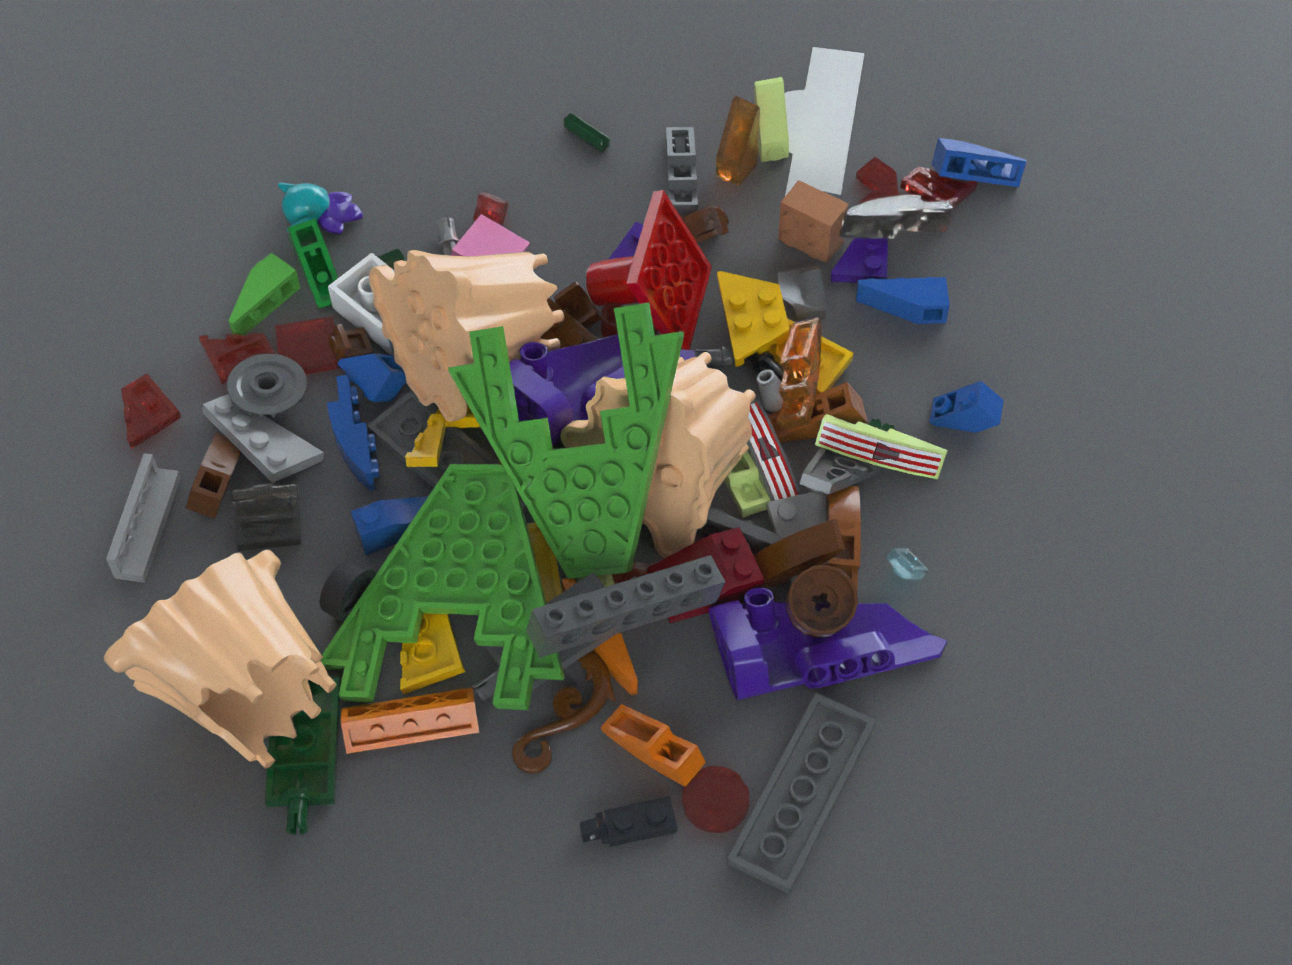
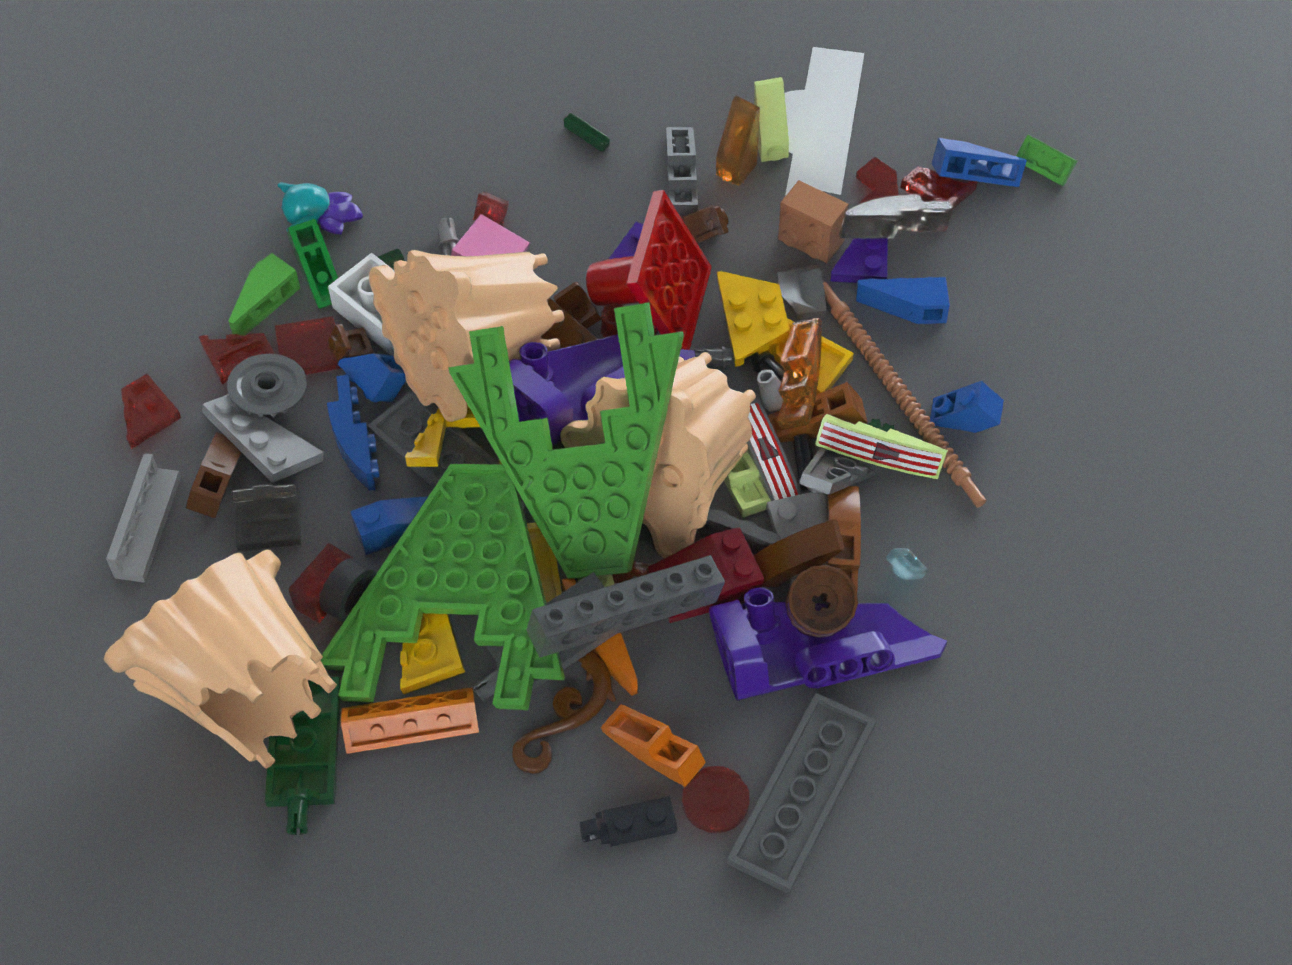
none -> clear red brick [288,543,353,623]
none -> black axle [793,434,813,490]
none -> nougat hose [823,282,987,508]
none -> bright green plate [1016,135,1078,186]

